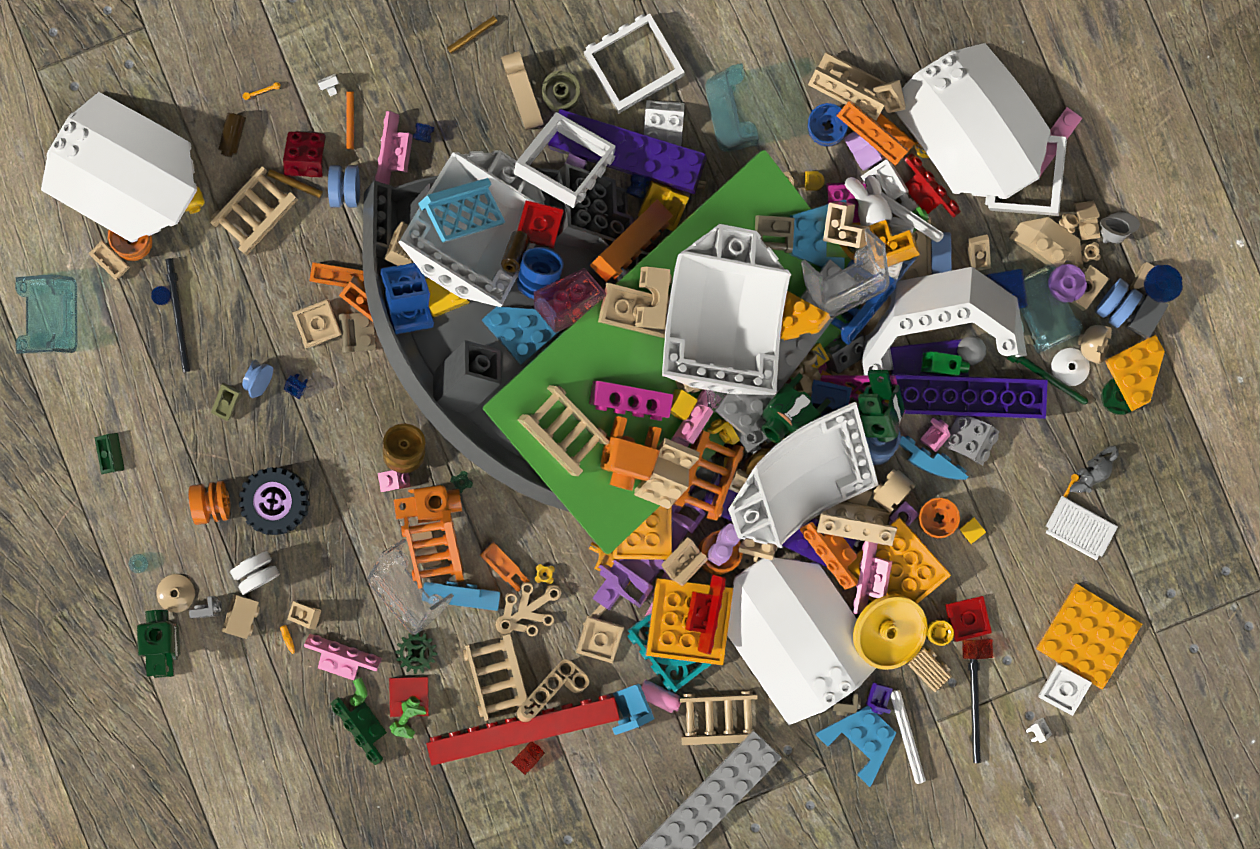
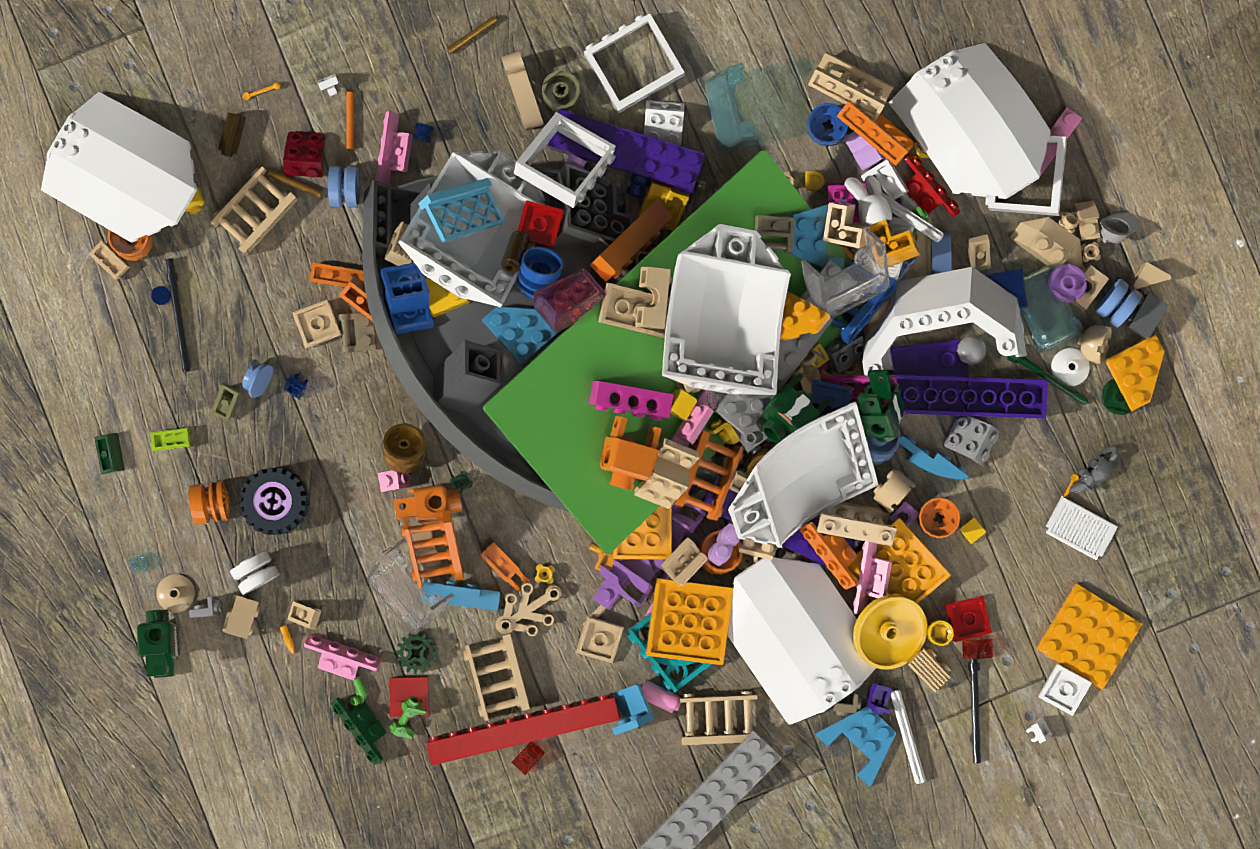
clear light blue windscreen [15,274,78,354] -> none
tan beam [517,659,589,722] -> none
tan fence [518,385,610,477] -> none
red bracket [685,575,726,655] -> none
tan tile [848,489,873,506] -> none
tan slope [873,80,906,113] -> none
bright pink bracket [920,418,951,452] -> none
green torso [921,352,970,376] -> none
clear blue tile [1144,265,1183,303] -> none
none -> lime plate [150,428,191,452]

